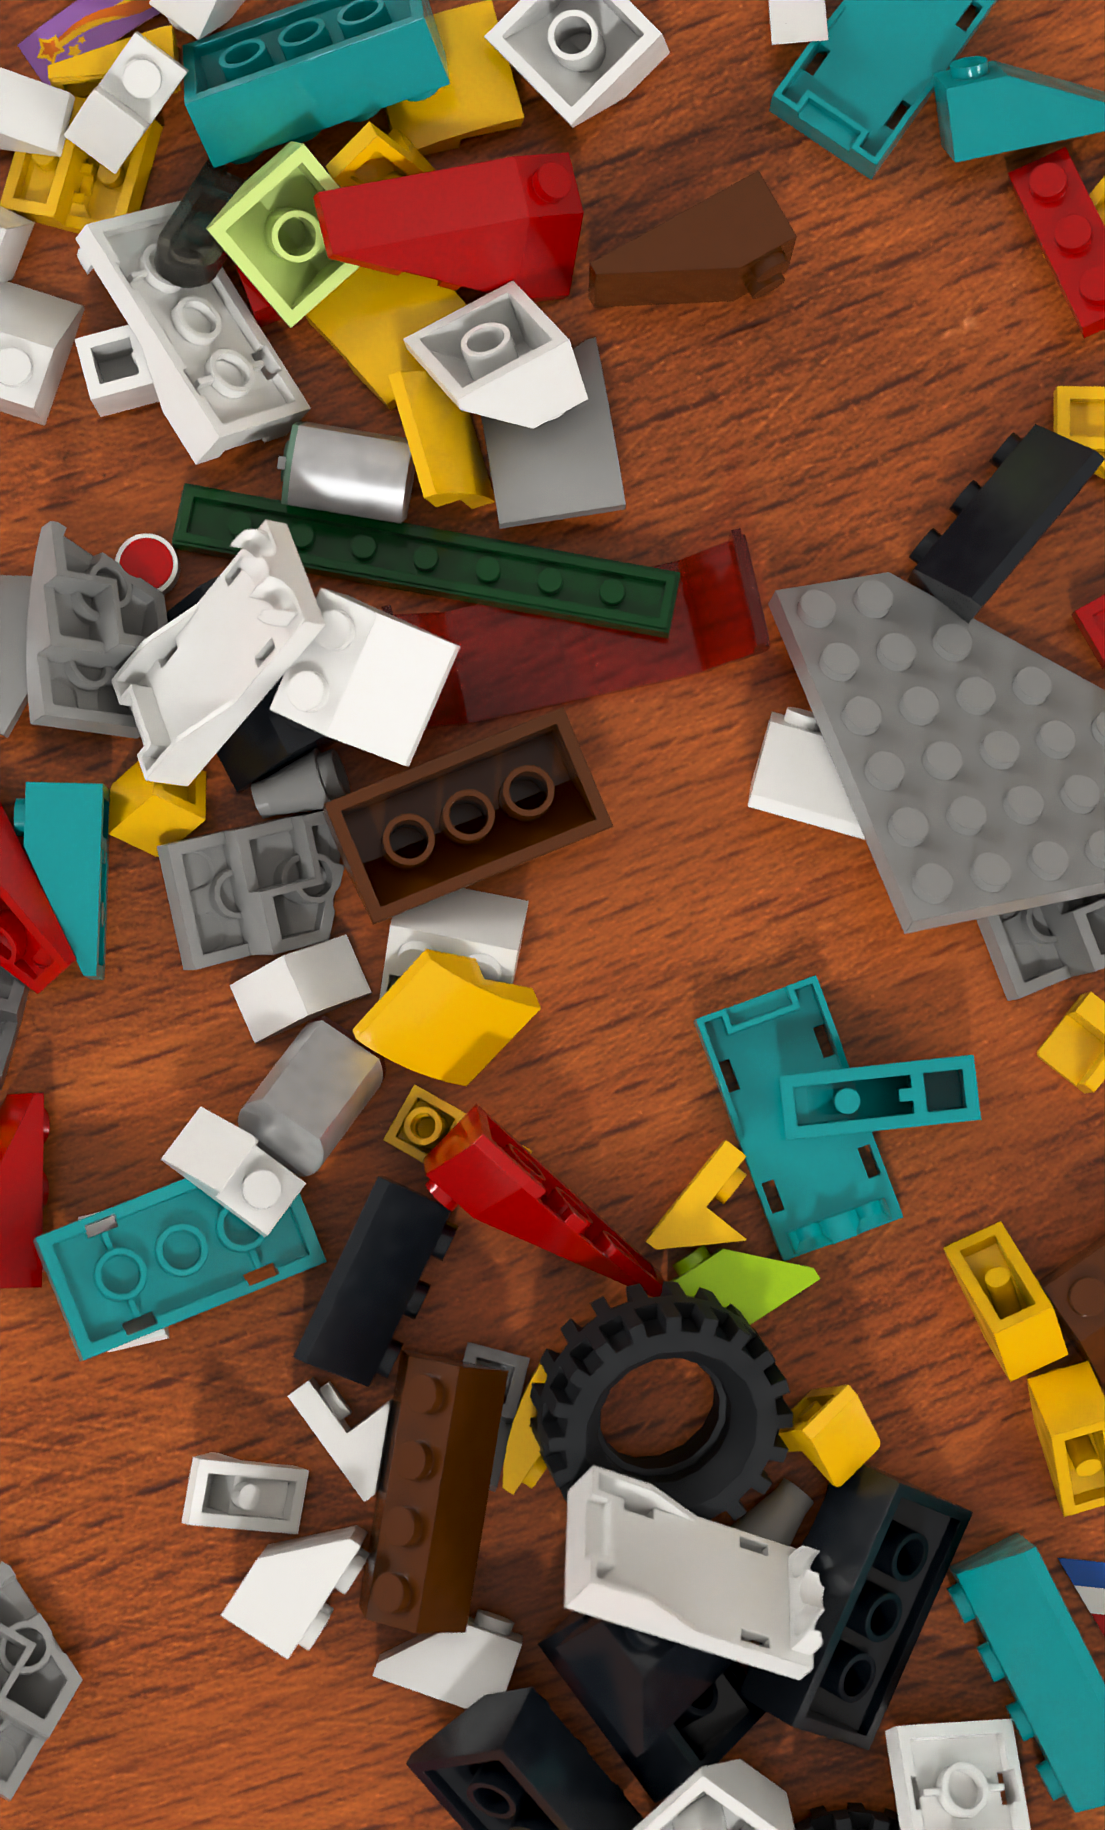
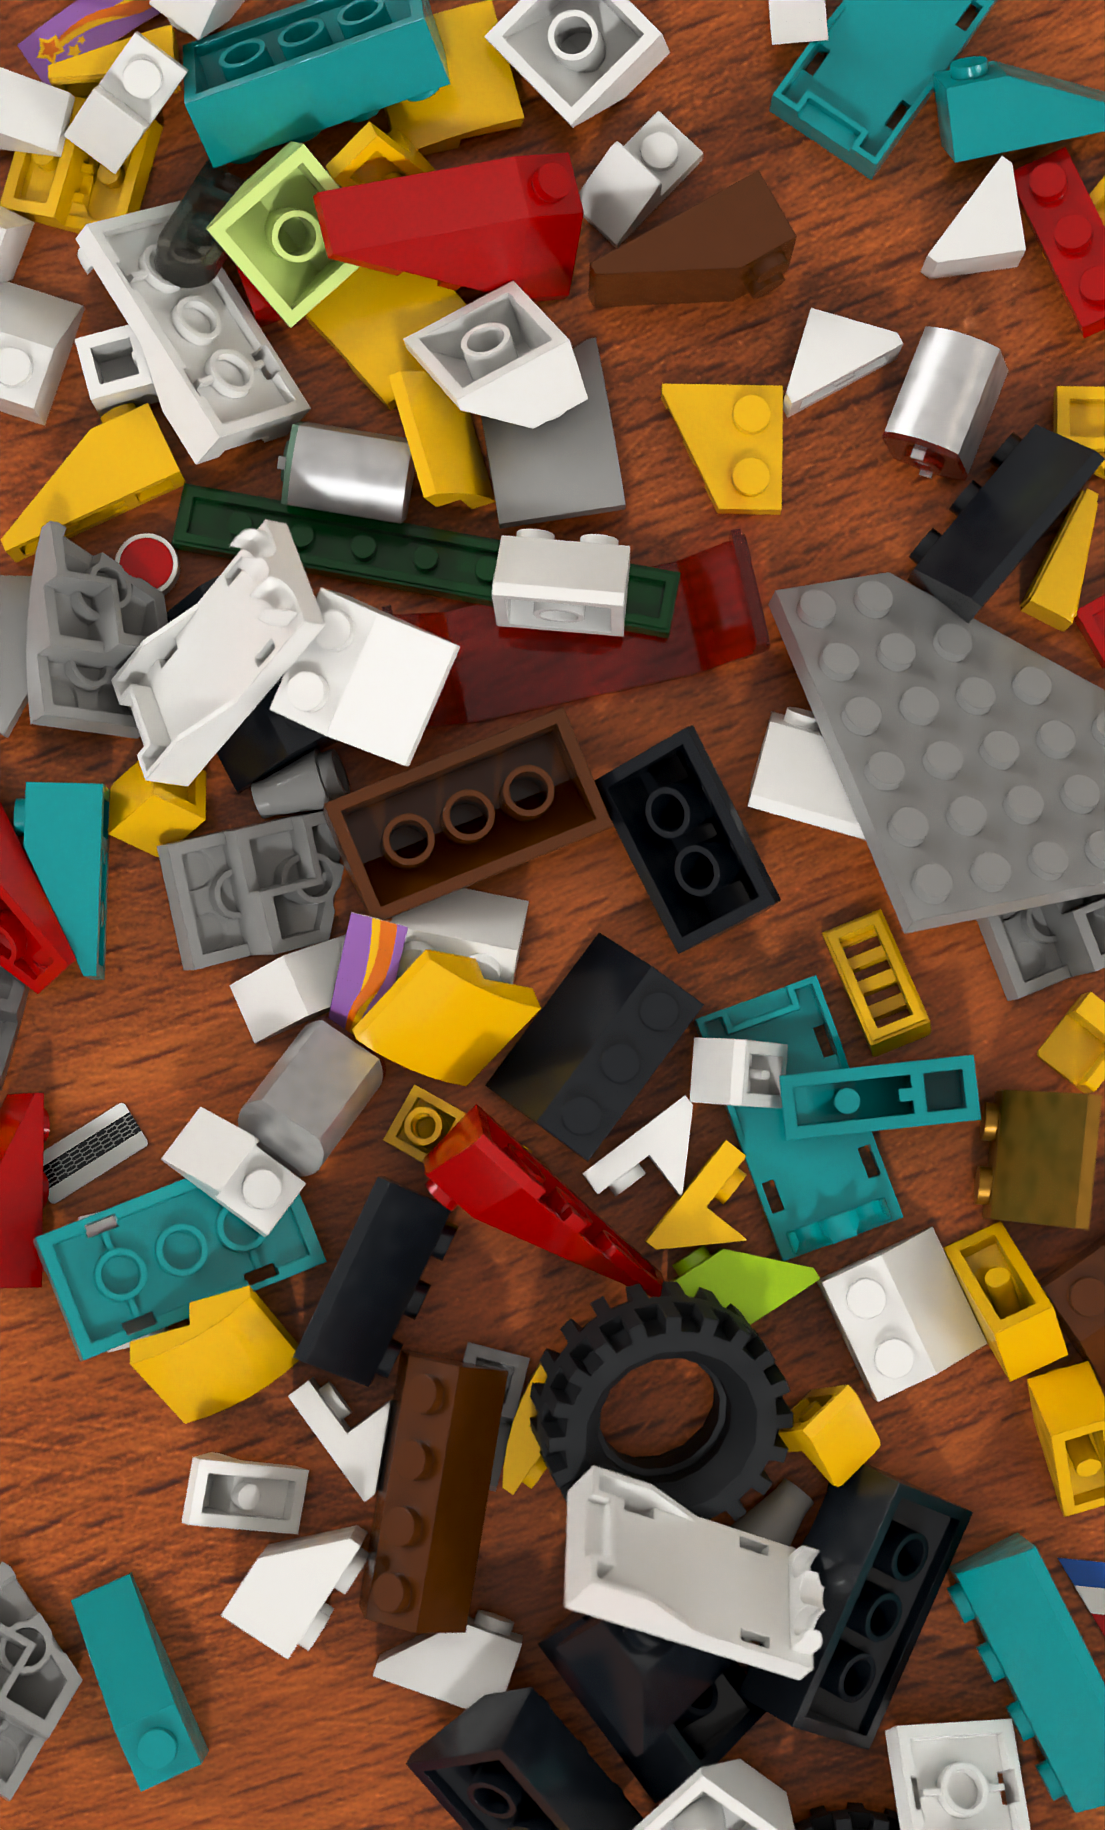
none -> yellow slope [1,403,186,563]
none -> sticker [43,1103,148,1204]
none -> teal slope [71,1572,209,1792]
none -> yellow slope [130,1285,299,1424]
none -> medium lavender sticker [327,912,408,1058]
none -> black slope [485,933,704,1162]
none -> white slope [492,529,630,637]
none -> white slope [579,111,704,248]
none -> white slope [582,1095,693,1196]
none -> black slope [594,725,781,954]
none -> yellow wing [661,384,783,515]
none -> white slope [690,1037,788,1108]
none -> white slope [783,308,903,418]
none -> white slope [817,1227,987,1402]
none -> yellow slope [822,909,931,1057]
none -> flat silver piece [882,326,1008,481]
none -> white slope [921,156,1026,280]
none -> pearl gold slope [974,1090,1102,1230]
none -> yellow slope [1020,488,1099,631]

